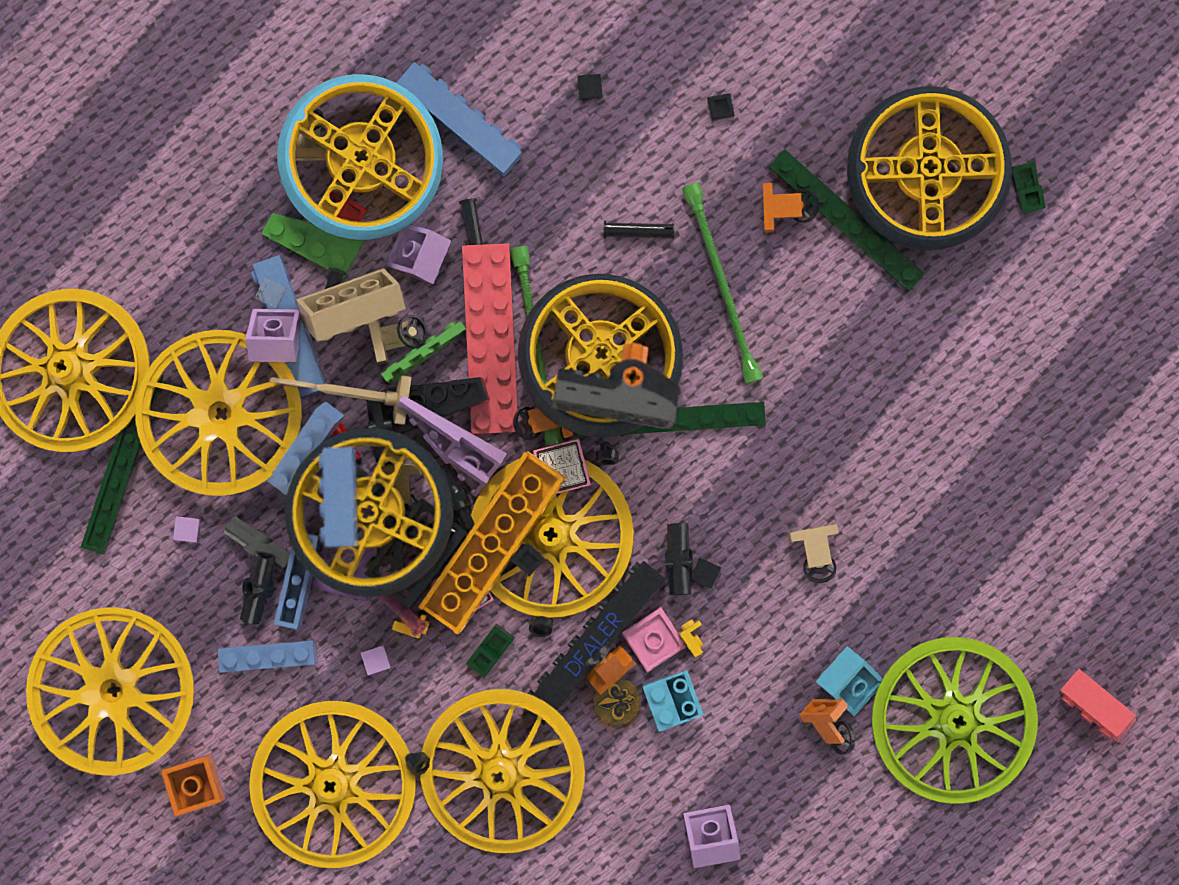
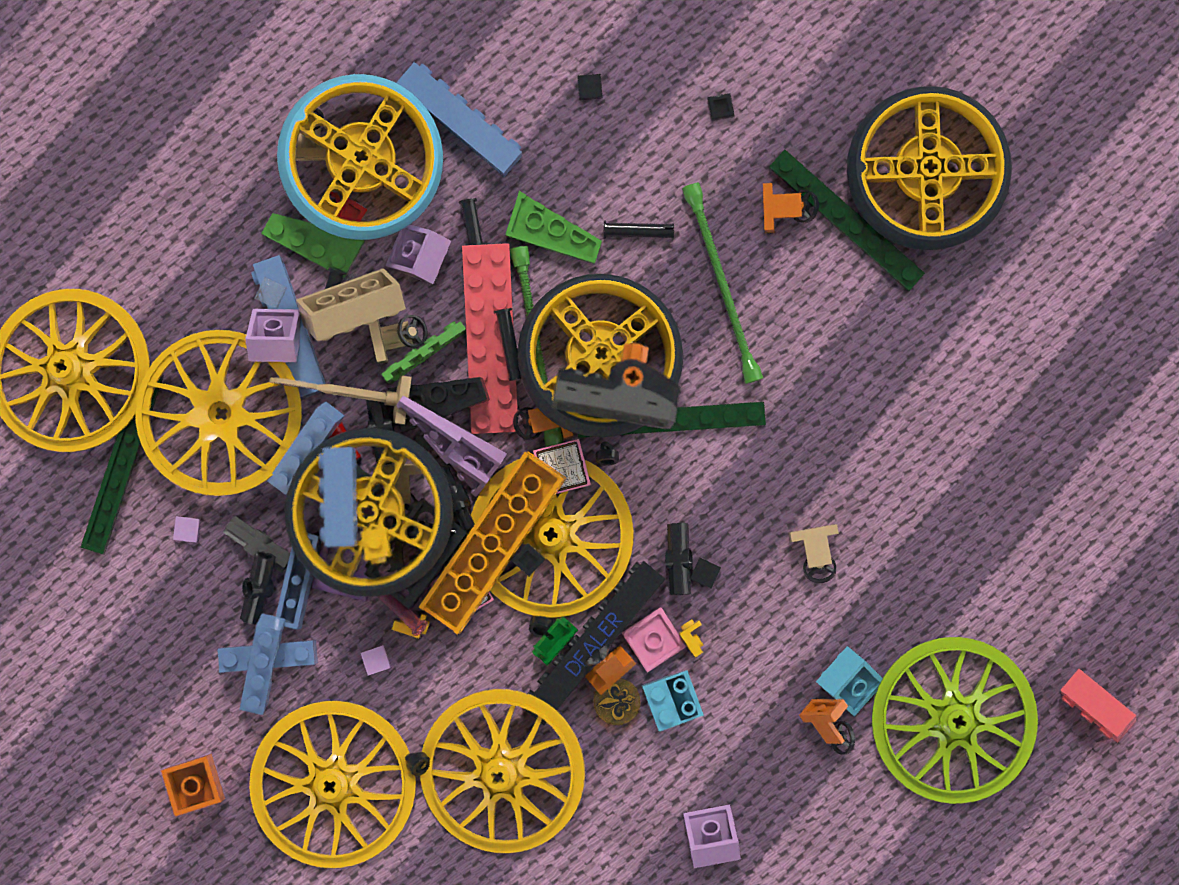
yellow wheel [26,607,194,775] -> none
dark green slope [466,623,515,678] -> none
dark green slope [1012,161,1046,213] -> none
none -> medium blue arch [240,613,285,715]
none -> yellow bracket [361,527,391,565]
none -> black pin [493,308,522,381]
none -> bright green wing [505,191,602,264]
none -> green hinge [531,616,578,666]

